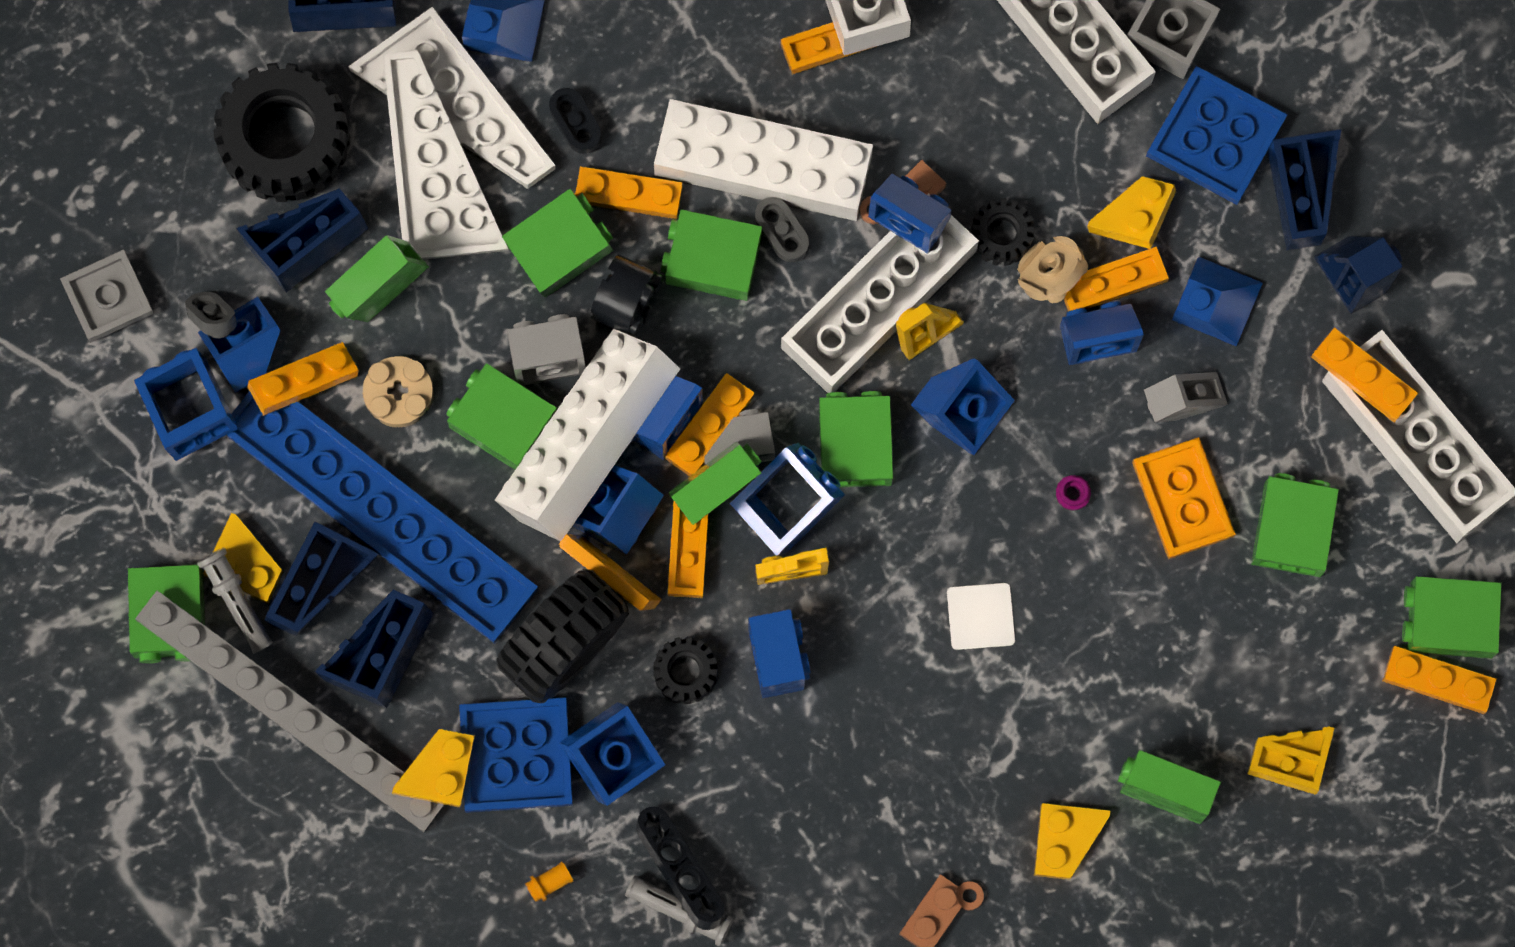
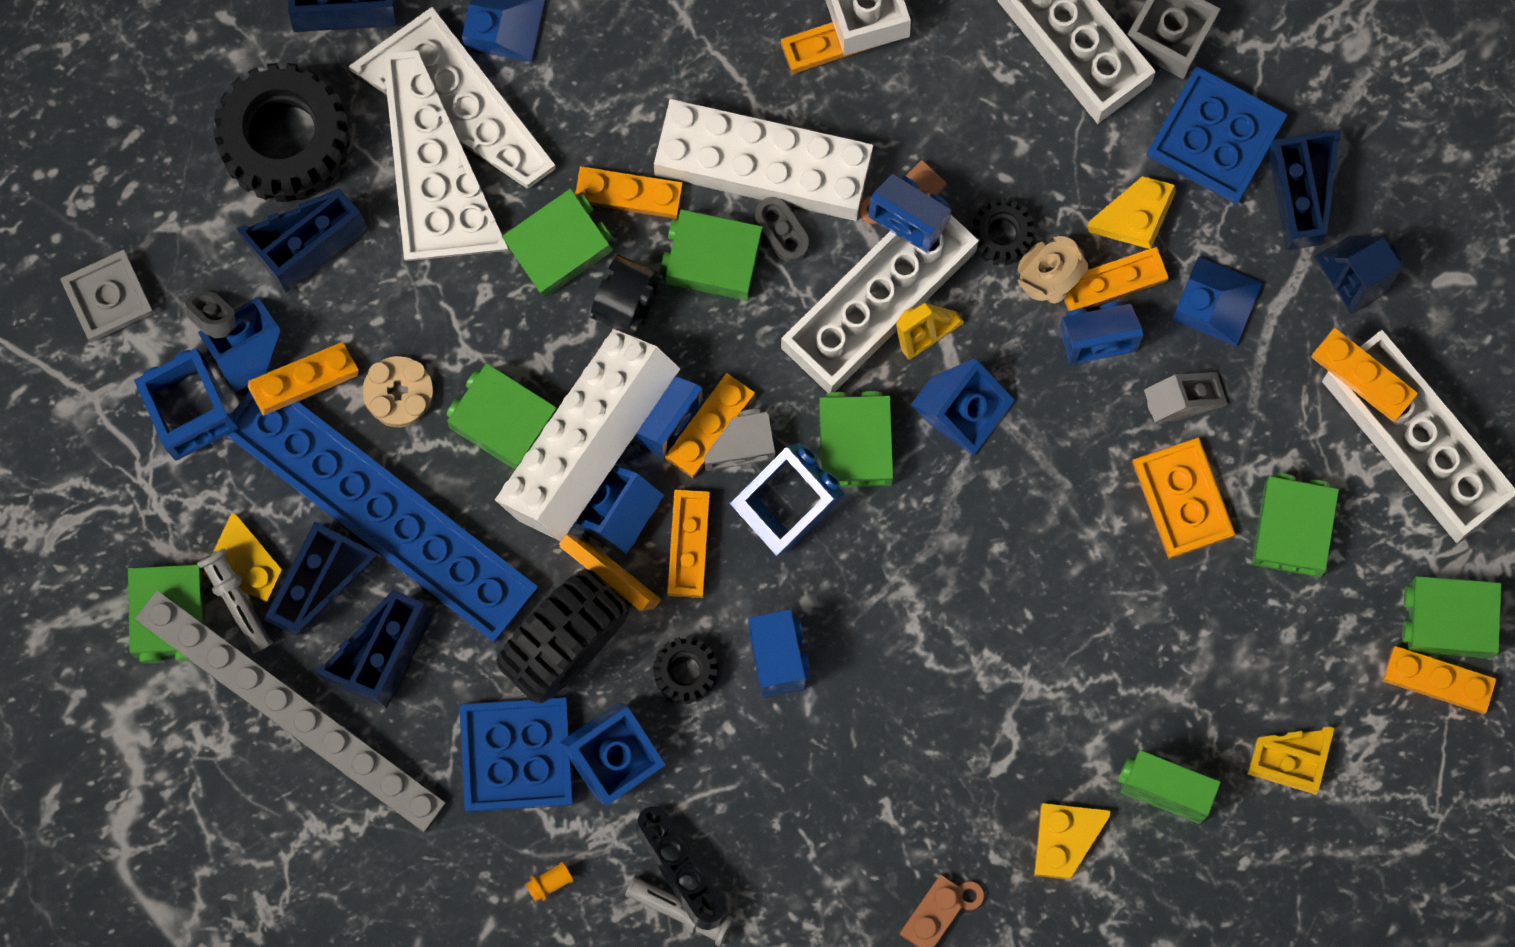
bright green brick [325,235,429,322] -> none
yellow wing [392,729,474,807] -> none
light grey brick [507,314,586,386] -> none
black plate [549,88,601,154] -> none
bright green brick [669,441,762,525] -> none
yellow wing [756,548,829,585] -> none
white sticker [947,583,1015,650] -> none
magenta plate [1055,475,1091,511] -> none

